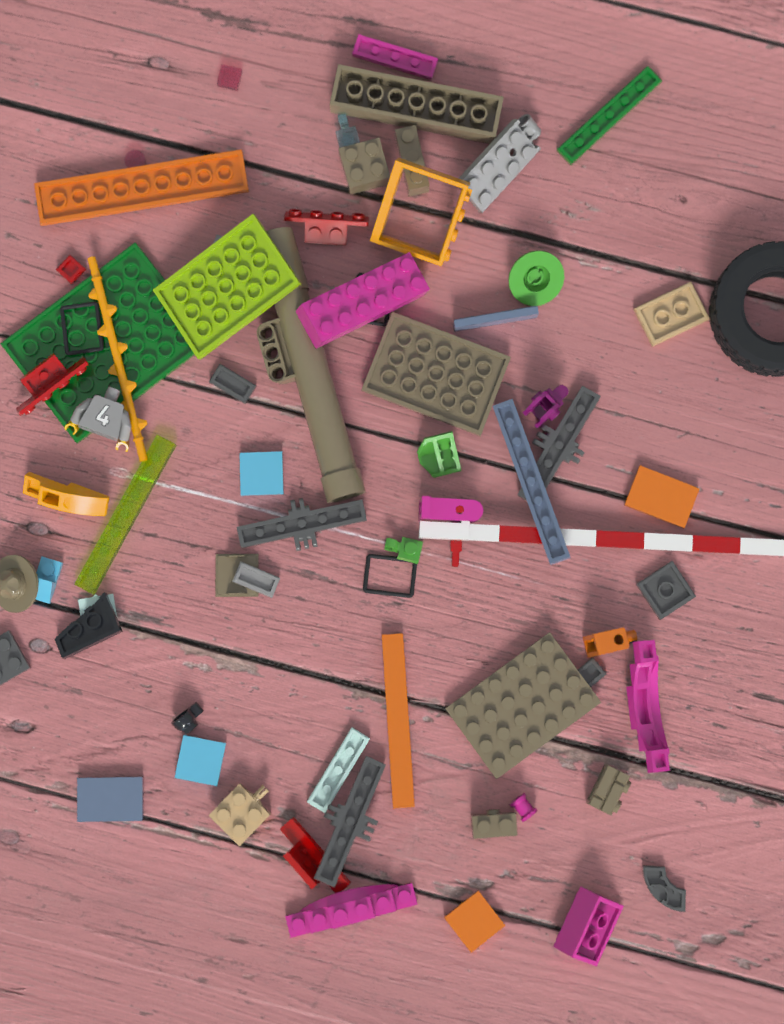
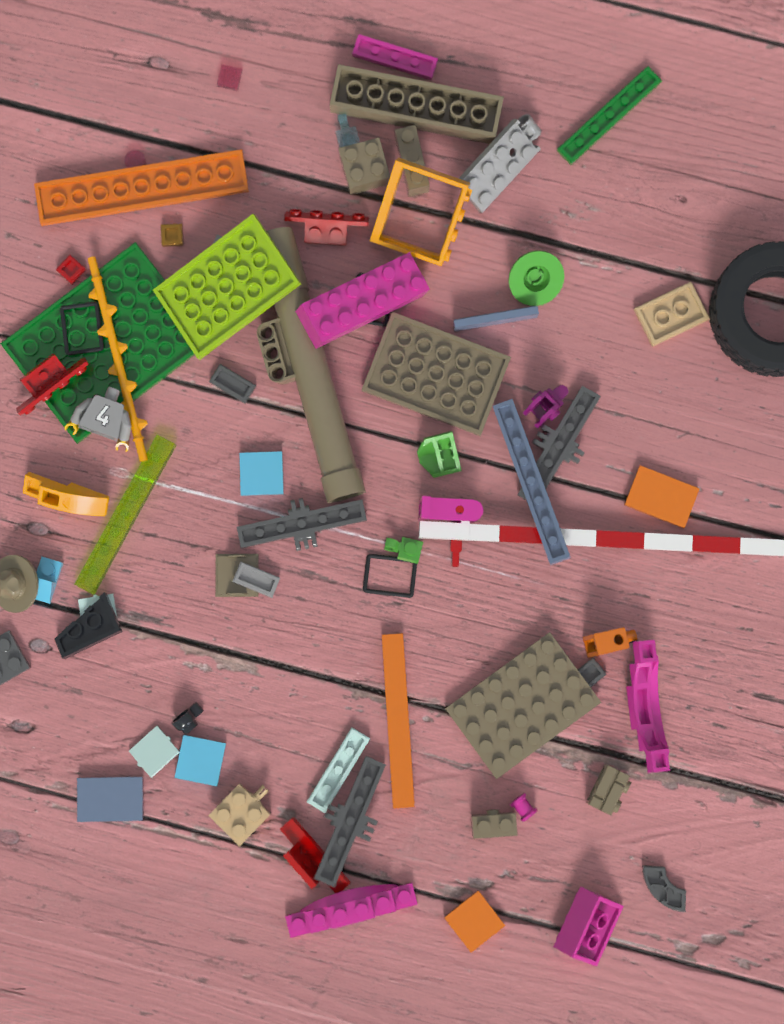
dark grey tile [636,561,696,620] -> none
none -> light aqua piece [129,726,180,778]
none -> pearl gold tile [161,223,183,247]

